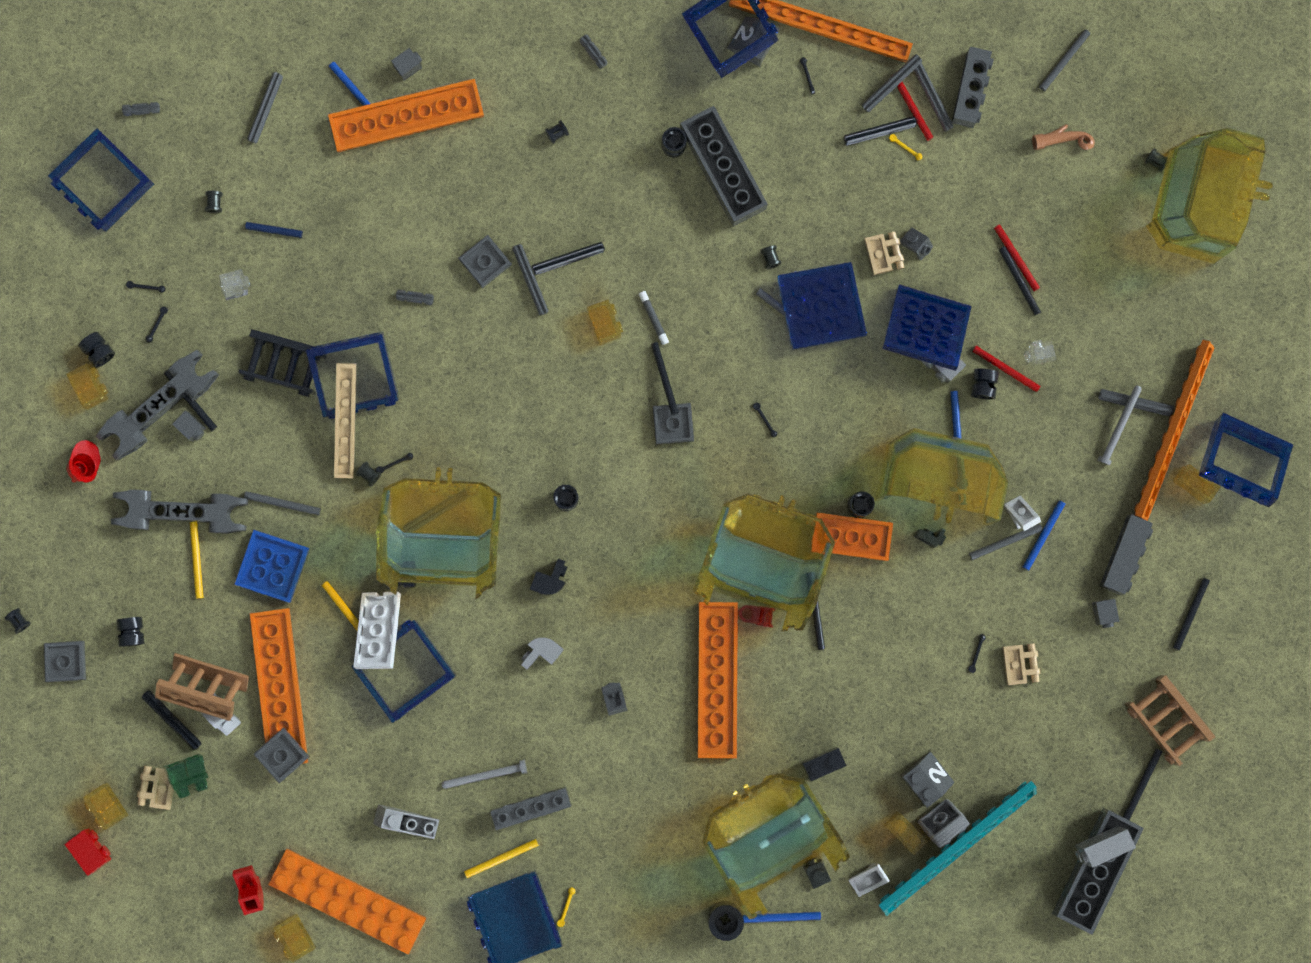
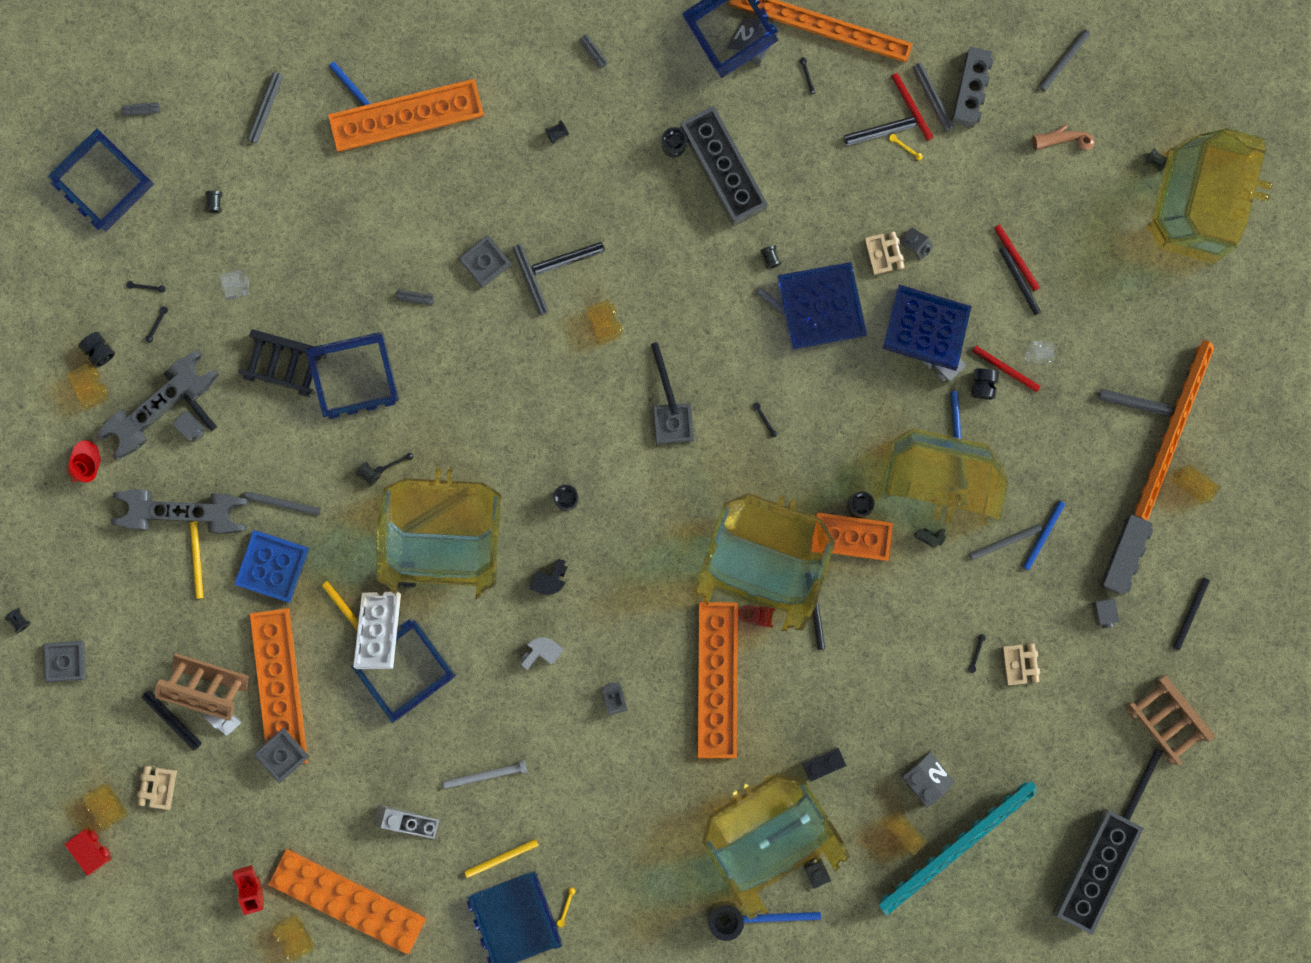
black wheel [116,617,145,647] -> none
clear green hips [163,753,209,799] -> none
dark blue bar [245,222,303,238] -> none
tan plate [334,363,356,479] -> none
dark grey brick [391,48,422,81] -> none
dark grey brick [490,787,572,830] -> none
dark grey bar [639,291,669,345] -> none
white slope [848,863,889,897] -> none
dark grey axle [862,54,922,112] -> none
light grey brick [917,799,970,848] -> none
white slope [1004,496,1041,531] -> none
light grey brick [1075,826,1136,868] -> none
light grey bar [1098,385,1141,466] -> none
clear blue window [1198,413,1294,507] -> none

